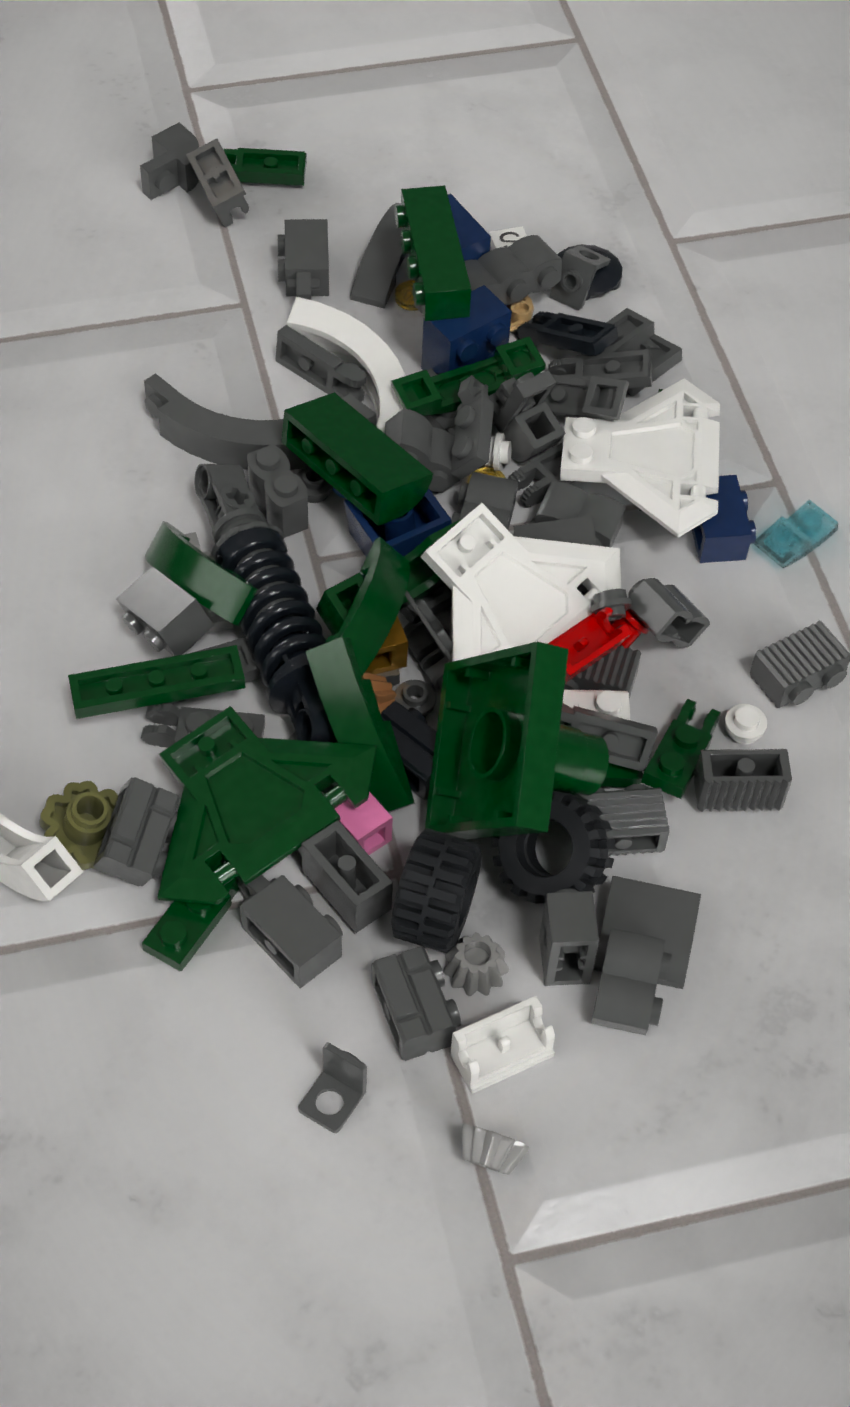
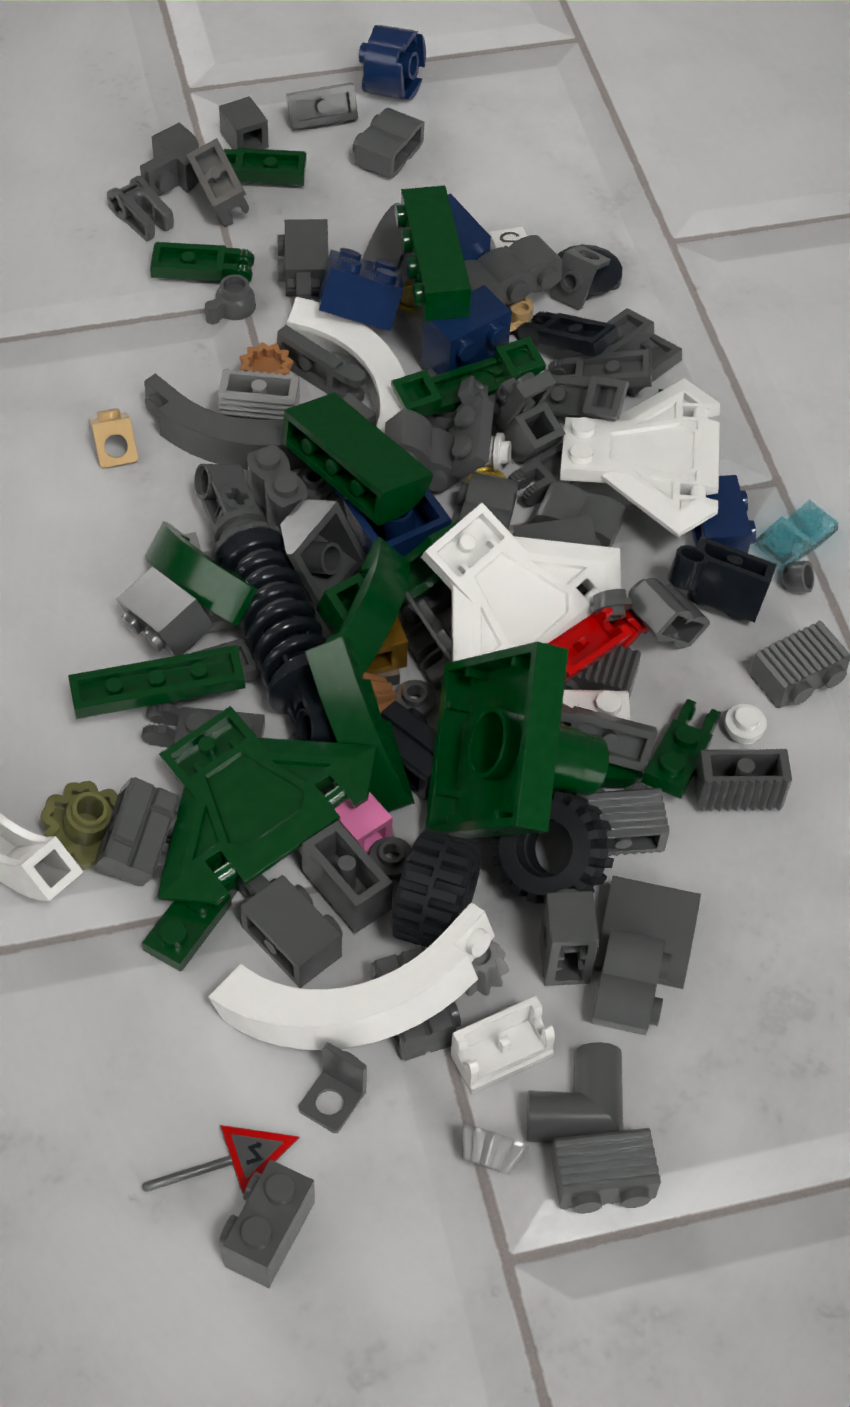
none -> tan bracket [89,408,138,468]
none -> dark grey piece [107,176,174,242]
none -> piece [142,1125,300,1194]
none -> dark green hinge [150,242,255,282]
none -> dark grey piece [205,274,256,325]
none -> white arch [209,902,495,1050]
none -> light grey brick [218,368,300,420]
none -> dark grey brick [219,96,269,149]
none -> dark grey brick [219,1159,315,1288]
none -> medium nougat piece [240,342,294,376]
none -> dark grey slope [280,499,367,607]
none -> dark grey hinge [286,82,358,130]
none -> dark blue brick [319,248,404,331]
none -> dark grey brick [352,108,425,178]
none -> dark blue brick [359,25,426,99]
none -> dark grey plate [369,837,411,880]
none -> dark grey brick [527,1042,623,1143]
none -> dark grey brick [551,1128,661,1214]
none -> black hinge [668,536,777,623]
none -> dark grey hinge [781,561,814,593]

